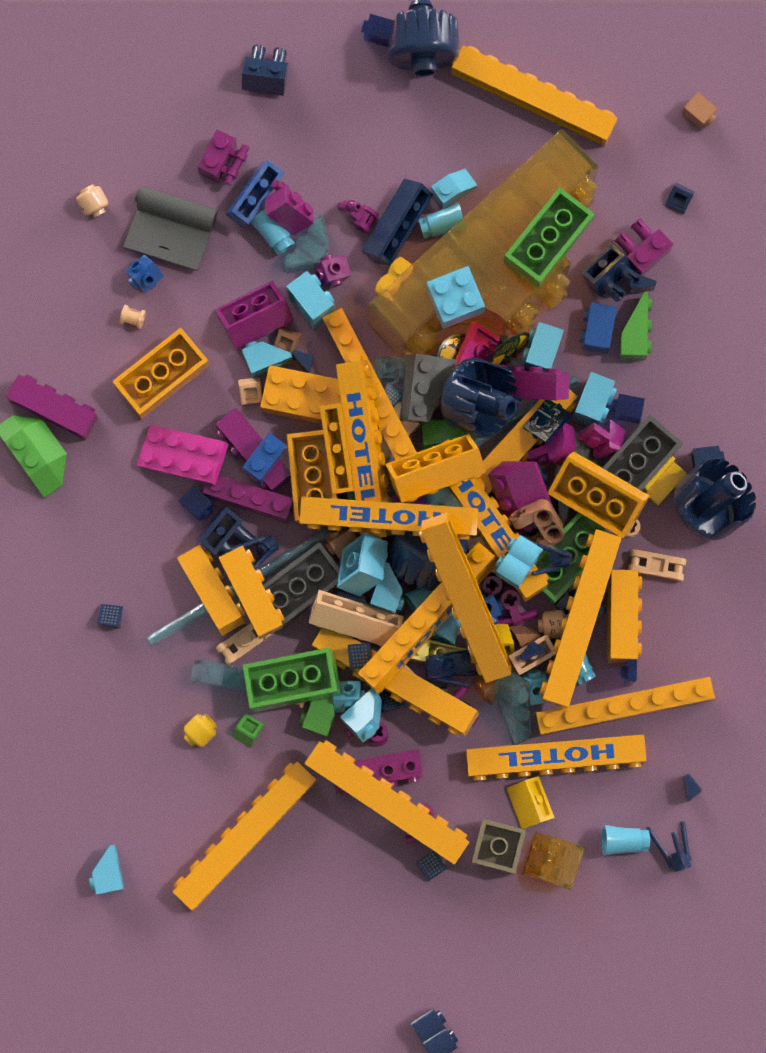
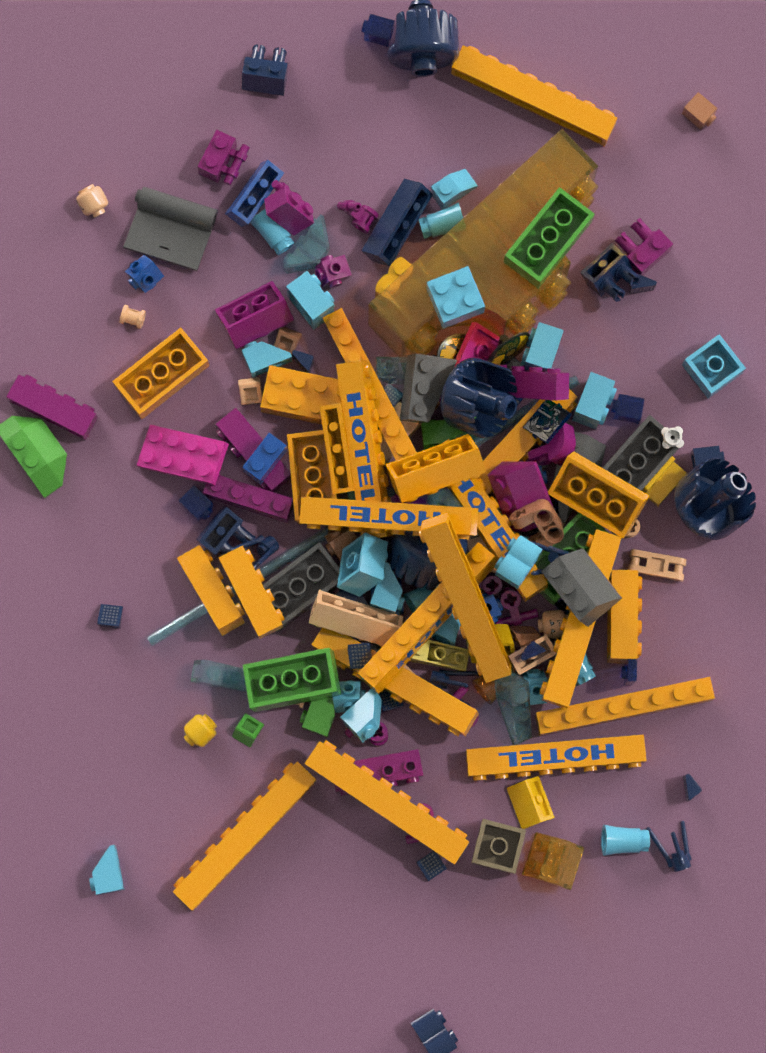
light nougat plate [215,623,275,666] -> none
clear blue plate [426,650,470,679] -> none
magenta brick [578,420,625,459] -> none
blue brick [579,302,617,353] -> none
bright green slope [619,292,652,360] -> none
dark blue slope [665,183,695,214] -> none
none -> dark grey slope [541,548,622,627]
none -> white plate [661,426,684,449]
none -> medium azure brick [682,334,746,399]

